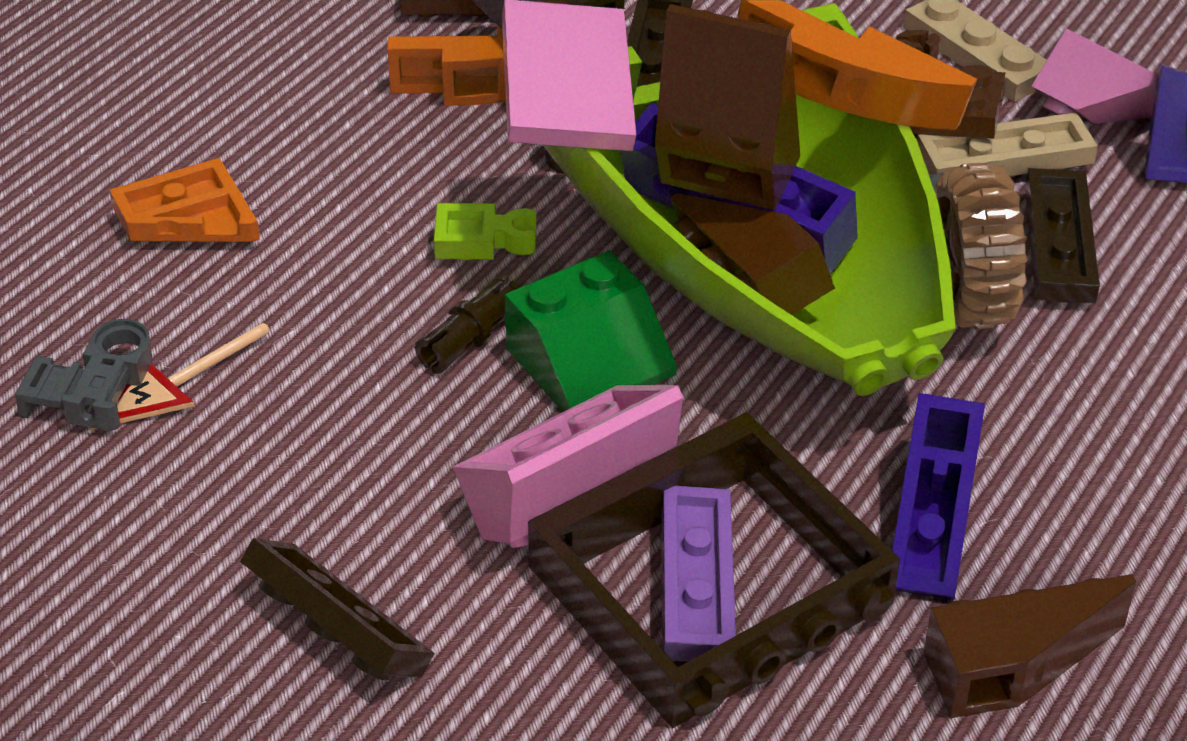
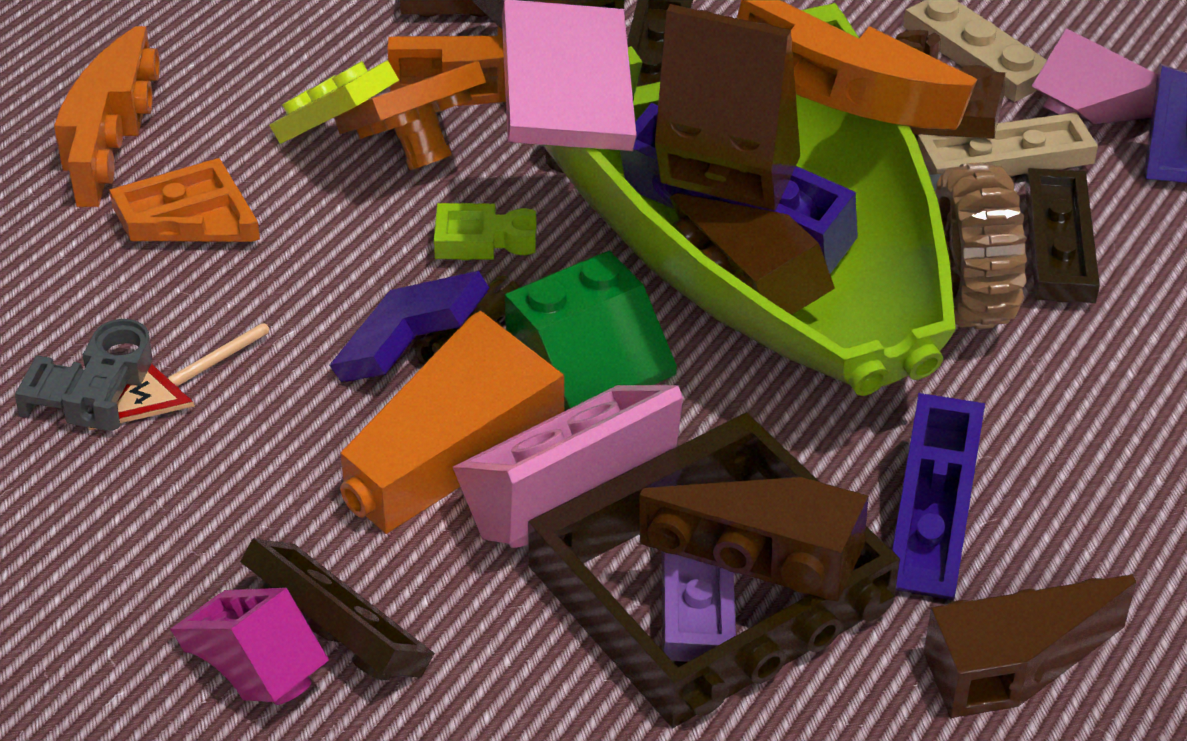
none -> orange slope [54,26,160,207]
none -> dark pink arch [170,588,329,705]
none -> neon yellow plate [269,60,399,144]
none -> dark purple tile [329,270,489,382]
none -> orange plate [334,60,486,170]
none -> orange slope [340,310,564,534]
none -> reddish brown slope [639,477,869,602]

